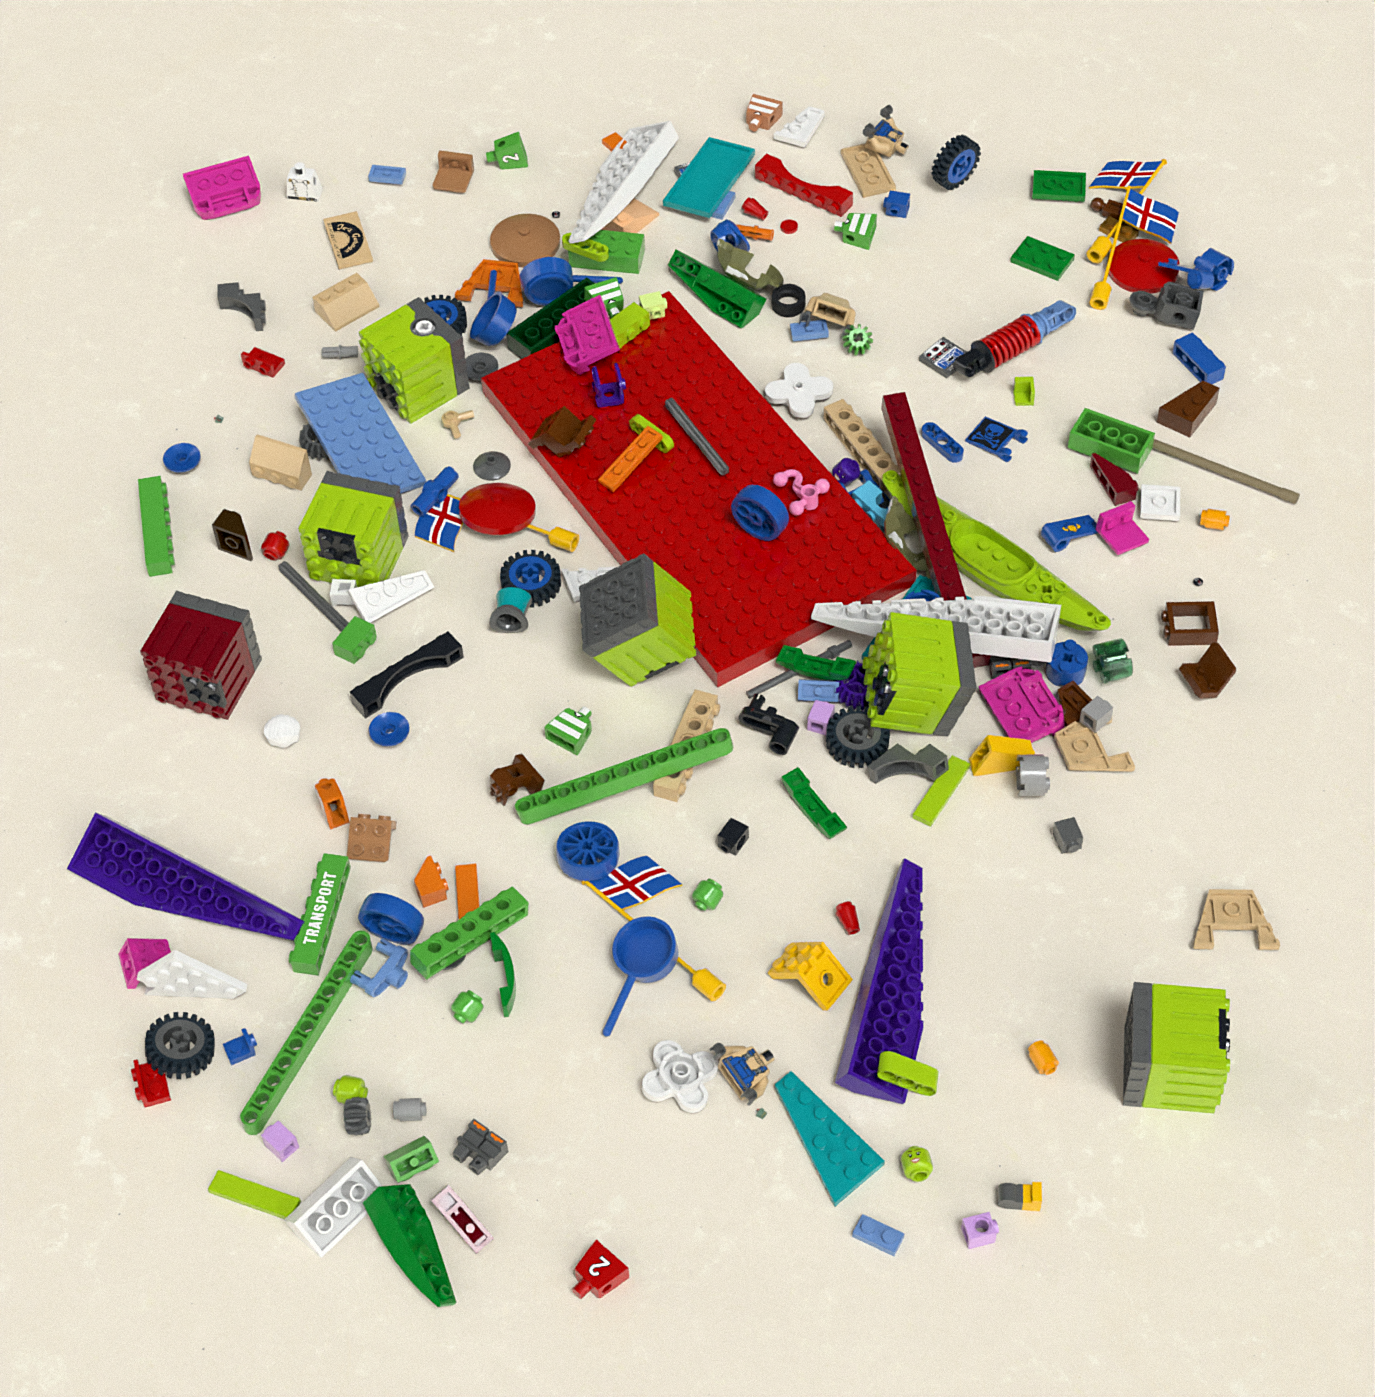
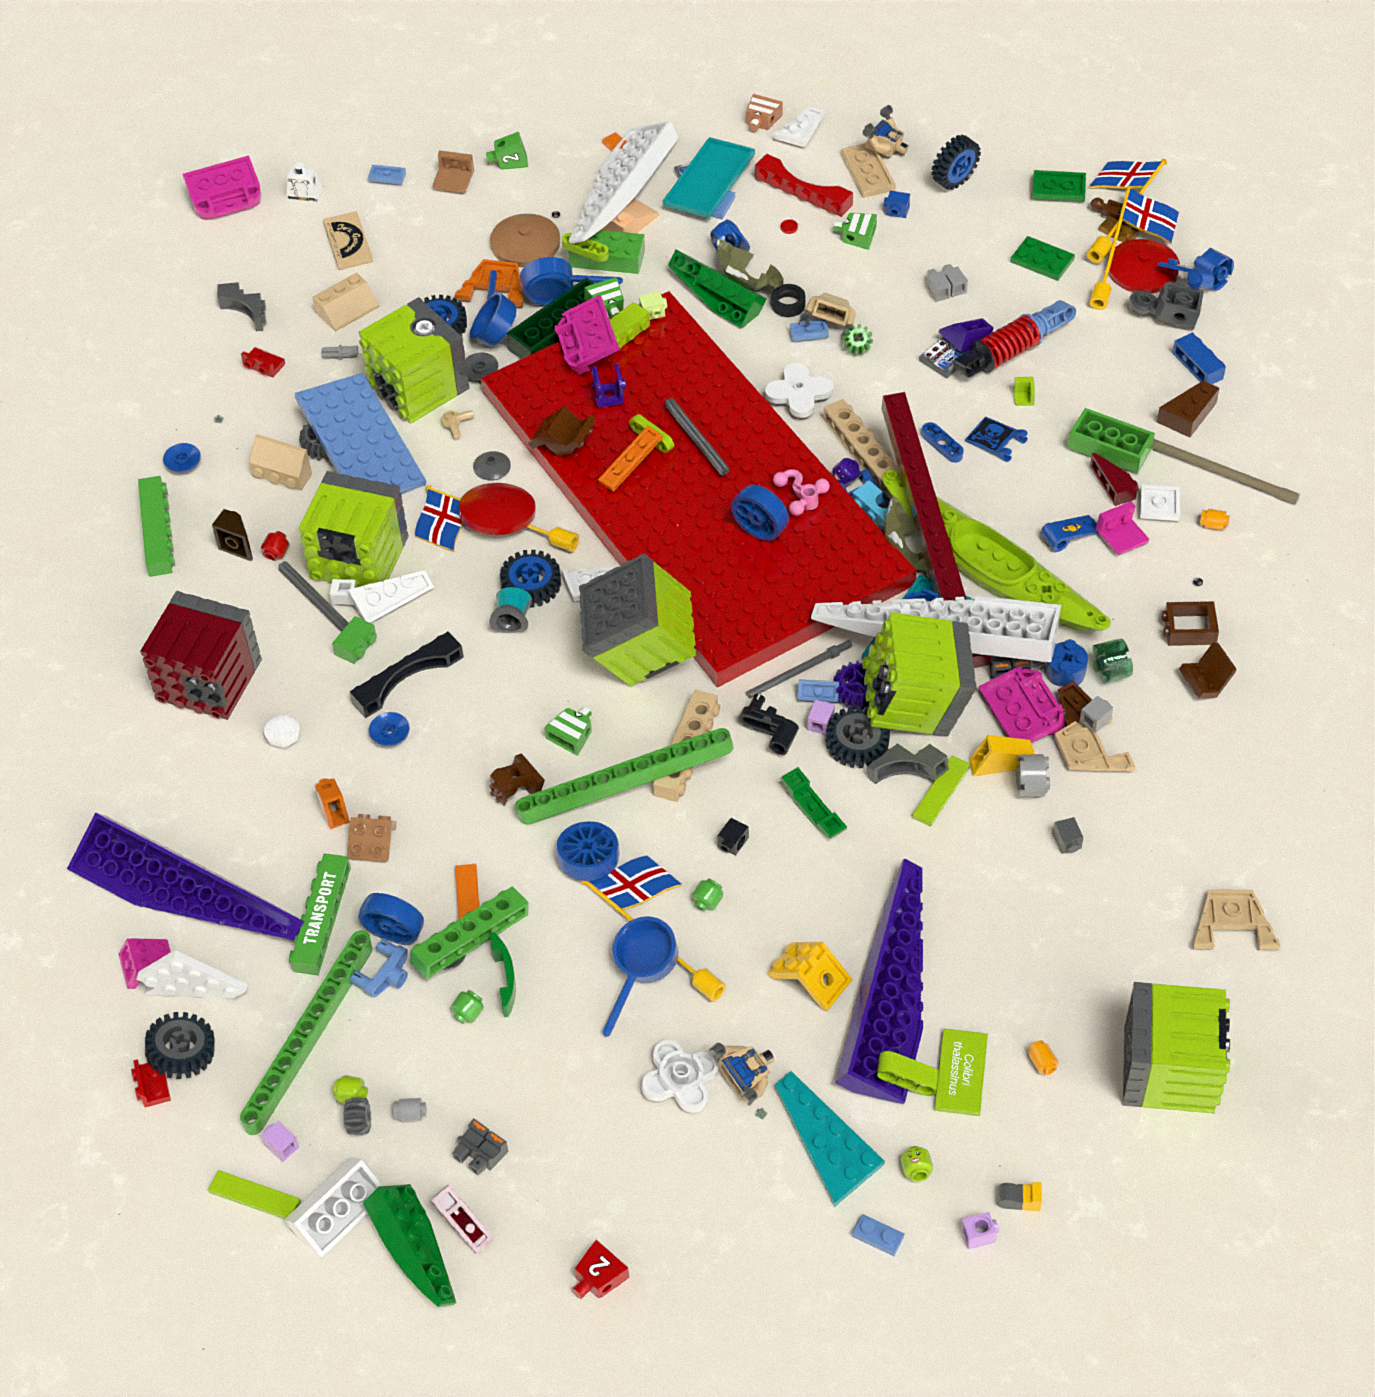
blue bracket [223,1028,257,1066] -> none
bright green brick [383,1136,439,1183] -> none
blue piece [410,466,459,517] -> none
orange slope [414,855,449,908] -> none
orange pin [736,224,774,241] -> none
red cone [742,197,769,220] -> none
green slope [776,645,856,680] -> none
red cone [835,901,860,935] -> none
none -> light grey hips [927,264,968,302]
none -> lime tile [935,1028,988,1116]
none -> dark purple slope [938,318,994,352]

